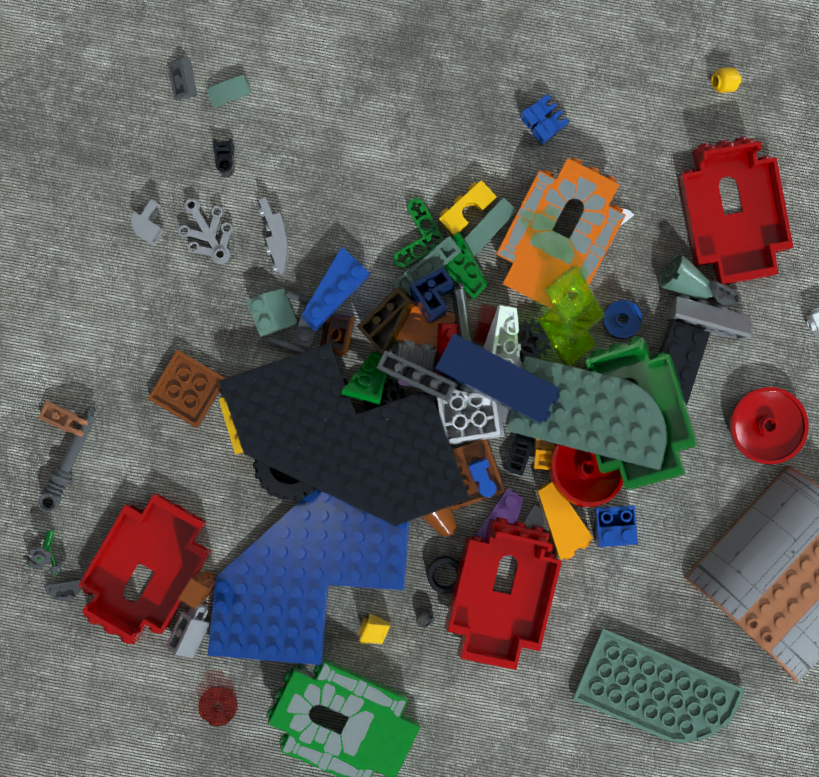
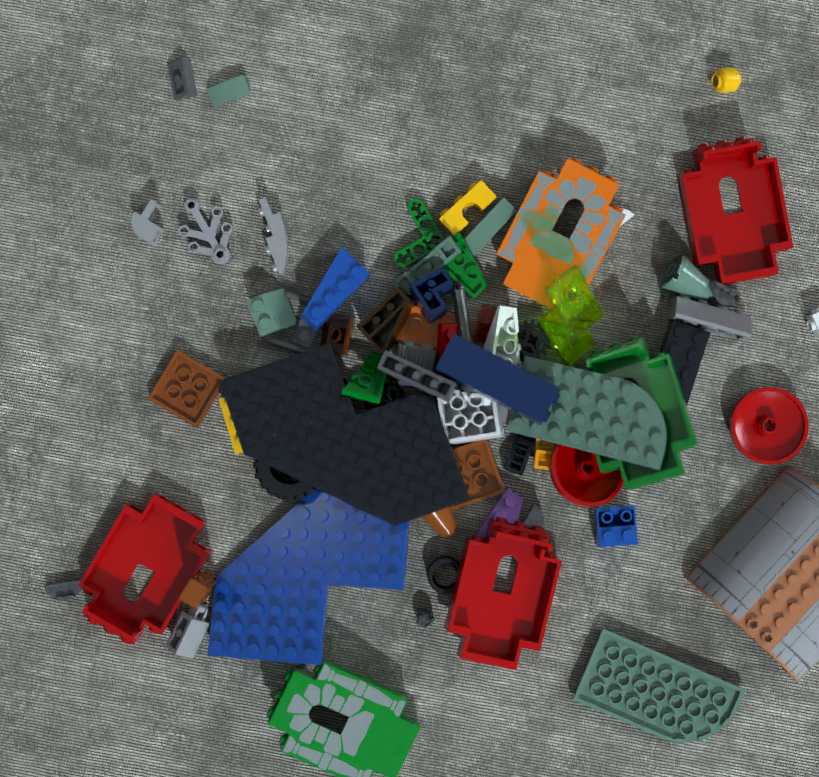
dark grey plant [23,530,66,575] -> none
dark grey piece [37,408,96,513] -> none
nougat hinge [38,401,89,437] -> none
clear red plate [198,686,238,726] -> none
black piece [213,138,235,177] -> none
yellow slope [358,614,391,644] -> none
blue legs [466,457,496,497] -> none
blue legs [520,94,570,146] -> none
light orange slope [536,480,593,560] -> none
blue plate [603,300,642,338] -> none

